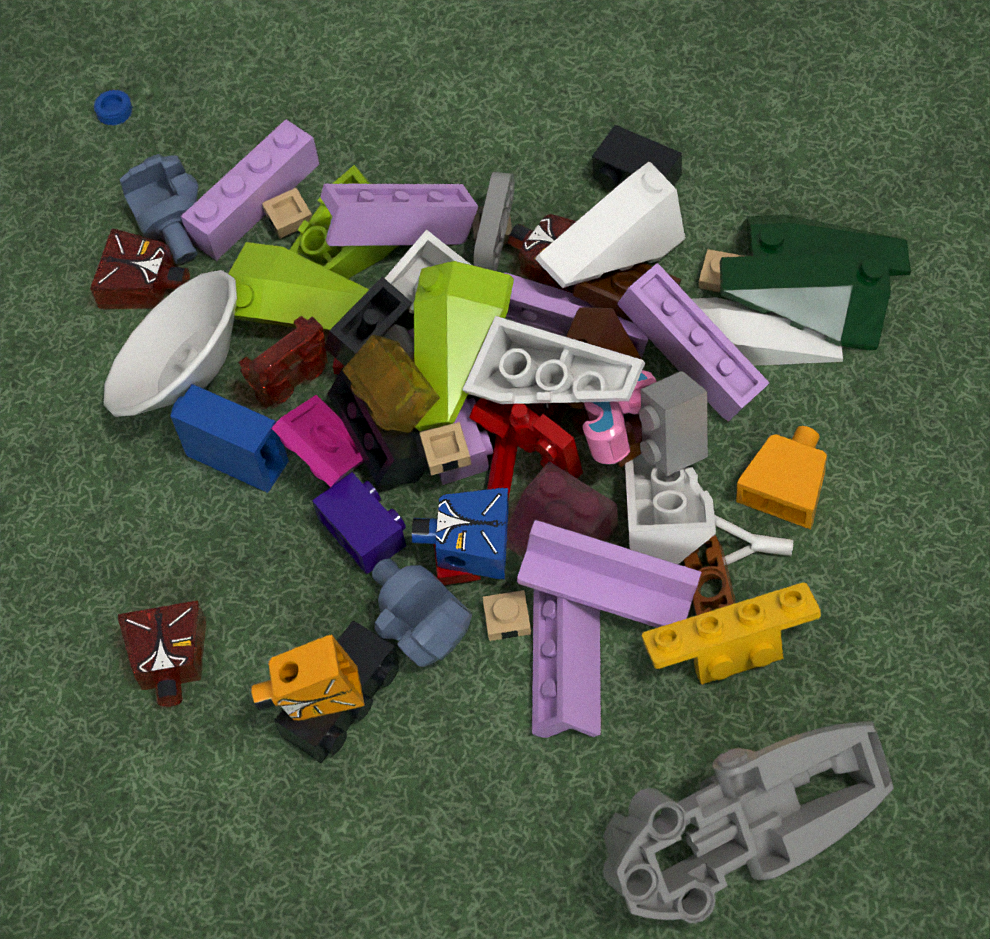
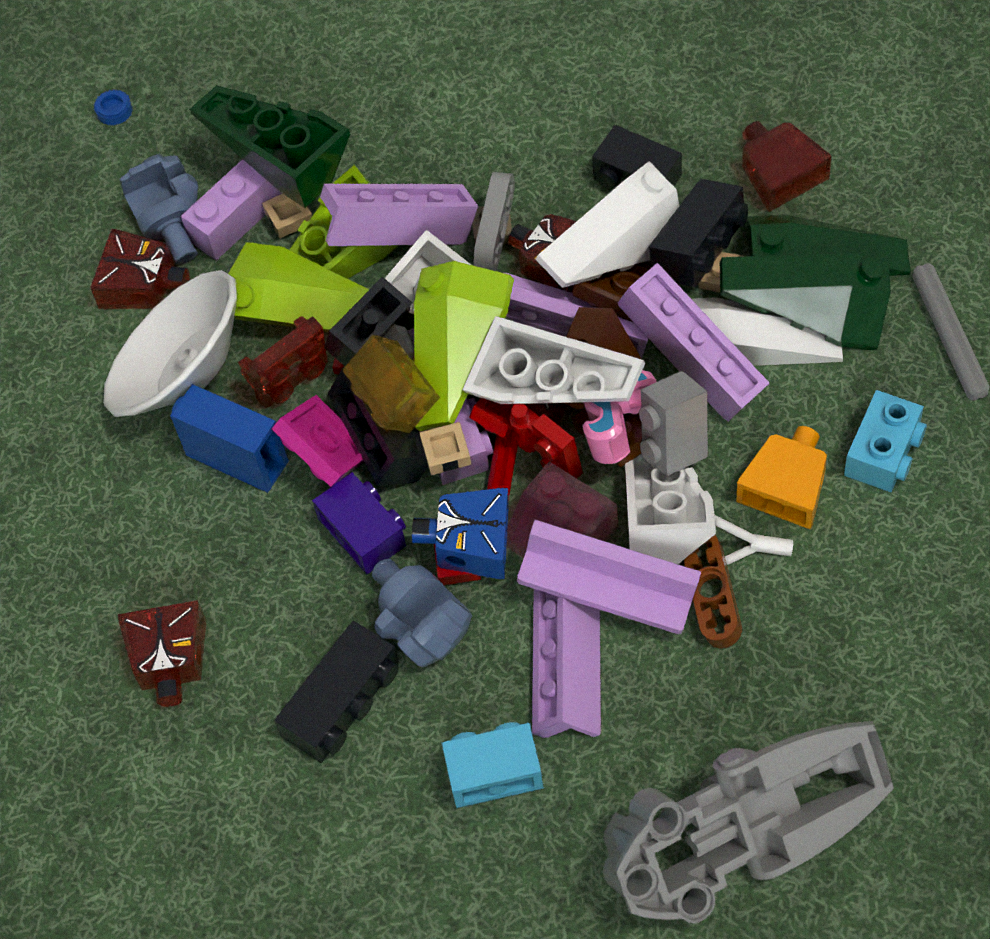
light orange torso [251,634,365,720] -> none
tan plate [483,590,531,641] -> none
yellow bracket [642,582,821,685] -> none
none -> dark green wedge [190,85,350,208]
none -> medium azure brick [442,722,543,808]
none -> black brick [649,178,748,288]
none -> clear red torso [742,121,832,212]
none -> medium azure brick [844,390,927,492]
none -> light grey axle [912,263,990,401]

